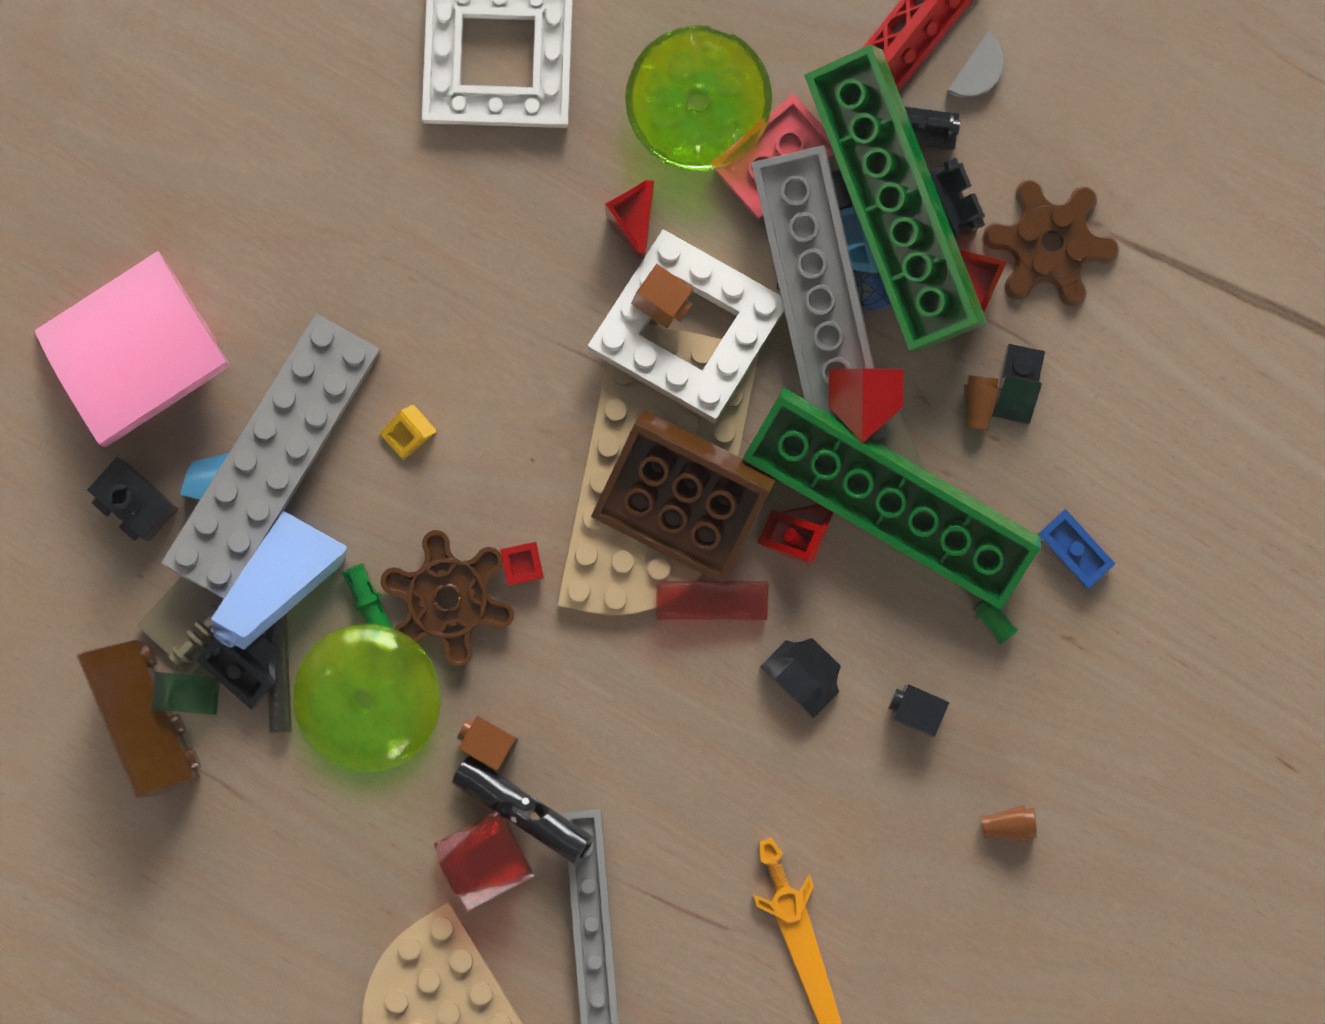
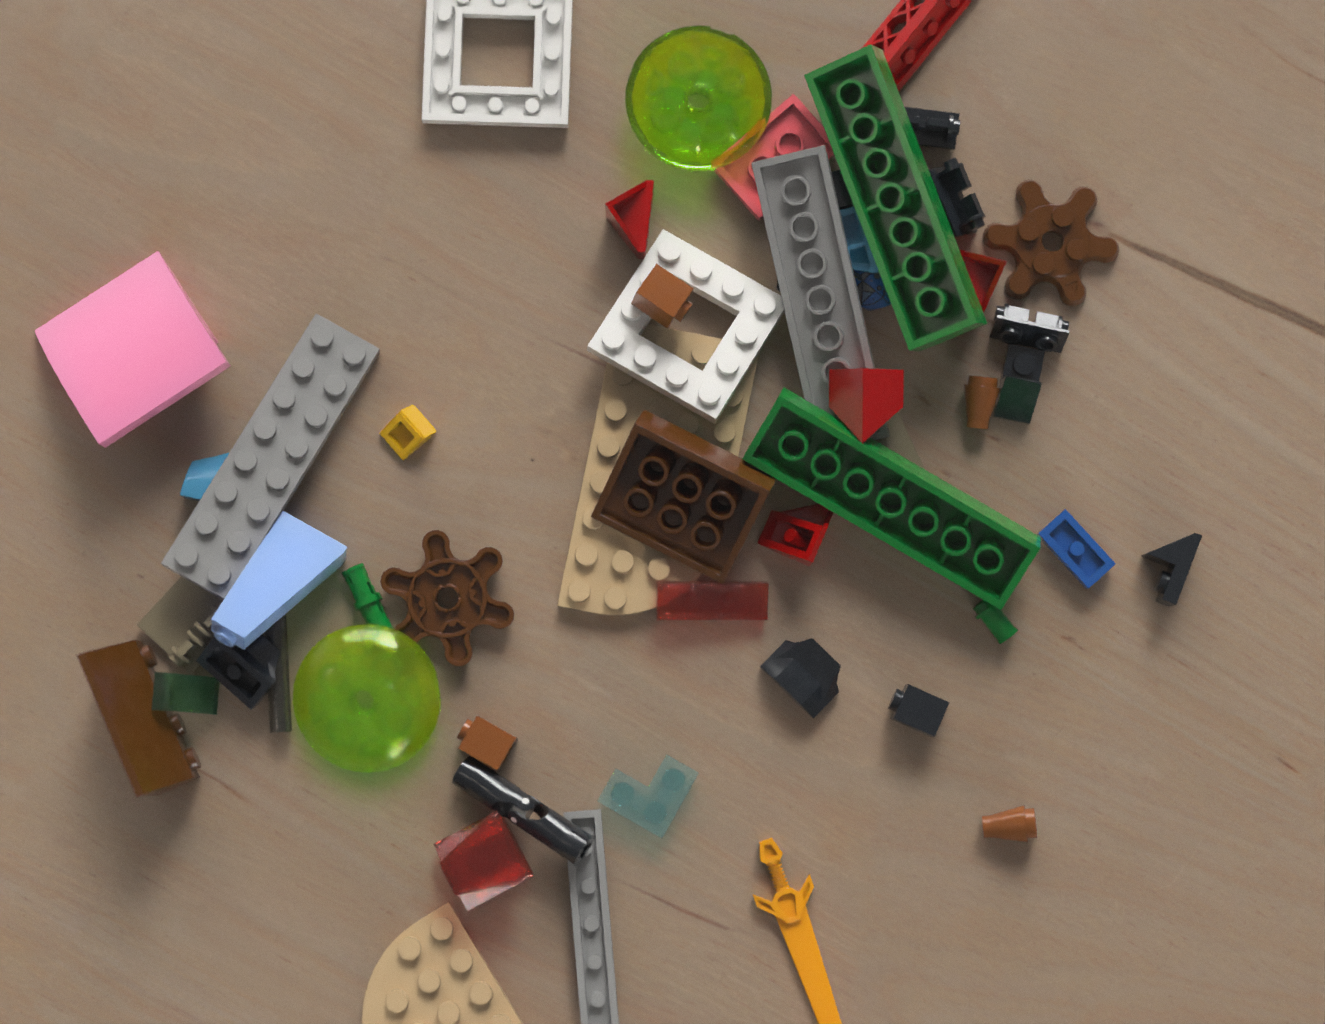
black brick [87,457,179,542] -> none
red plate [500,542,544,586] -> none
light grey tile [946,31,1004,98] -> none
none -> clear light blue plate [597,755,699,838]
none -> black hinge [989,304,1070,353]
none -> black slope [1141,533,1202,607]

